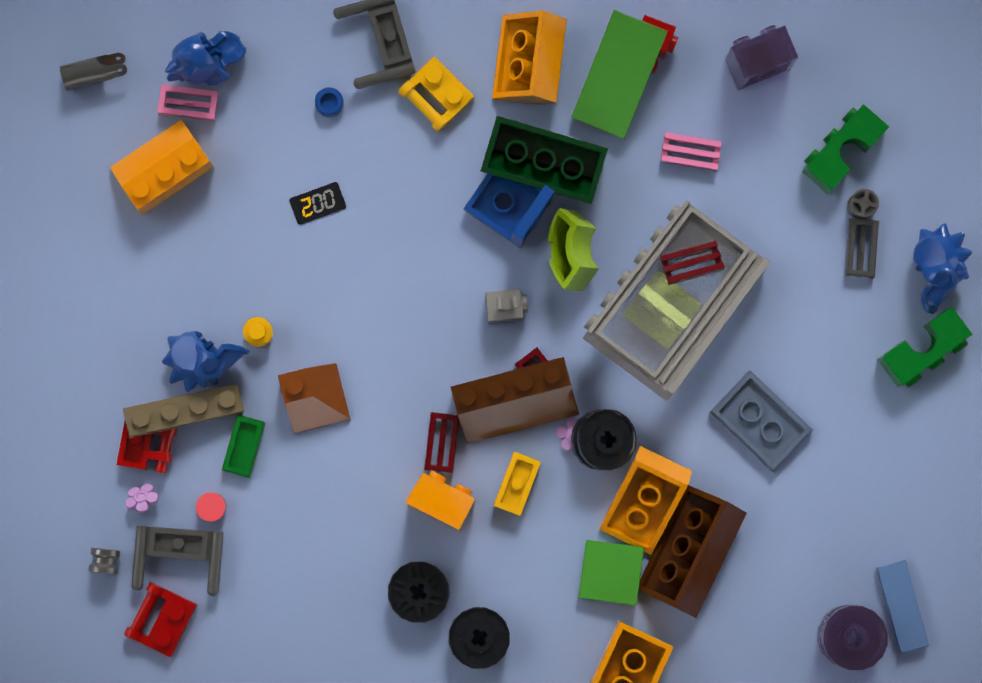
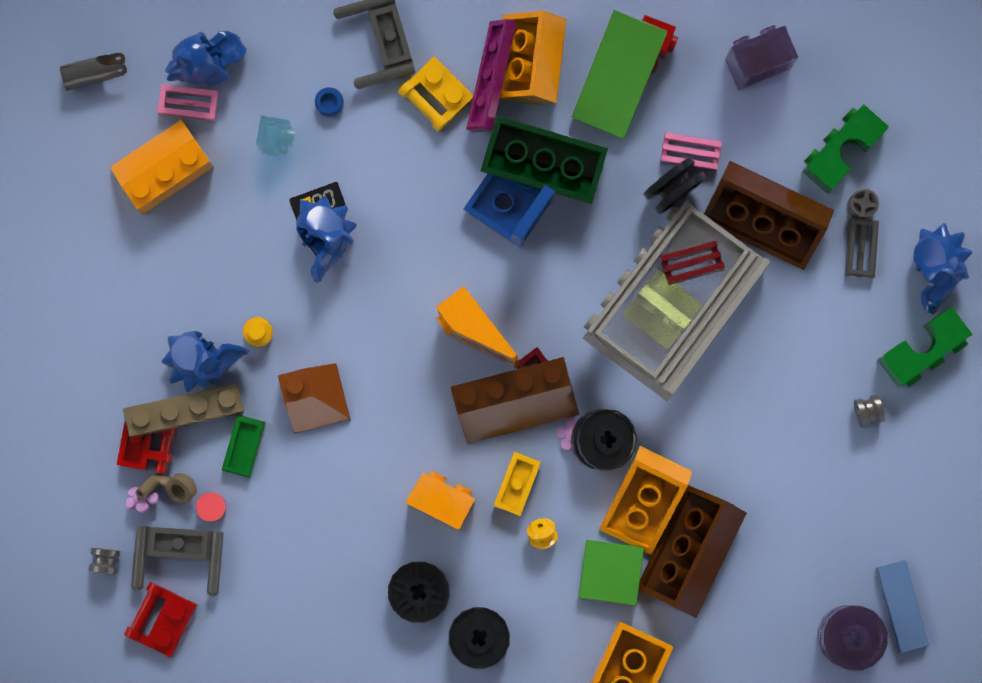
dark red tile [424,412,459,473] -> none
light grey brick [485,289,528,324] -> none
lime brick [548,208,599,291] -> none
sand blue tile [710,370,813,472] -> none
none -> dark tan plate [135,473,197,504]
none -> clear light blue brick [256,116,295,156]
none -> blue head [296,196,357,283]
none -> light orange slope [436,286,520,368]
none -> magenta tile [466,19,516,133]
none -> yellow wheel [527,518,558,549]
none -> black wheel [643,157,707,215]
none -> reddish brown slope [704,161,834,270]
none -> flat silver wheel [853,394,885,428]

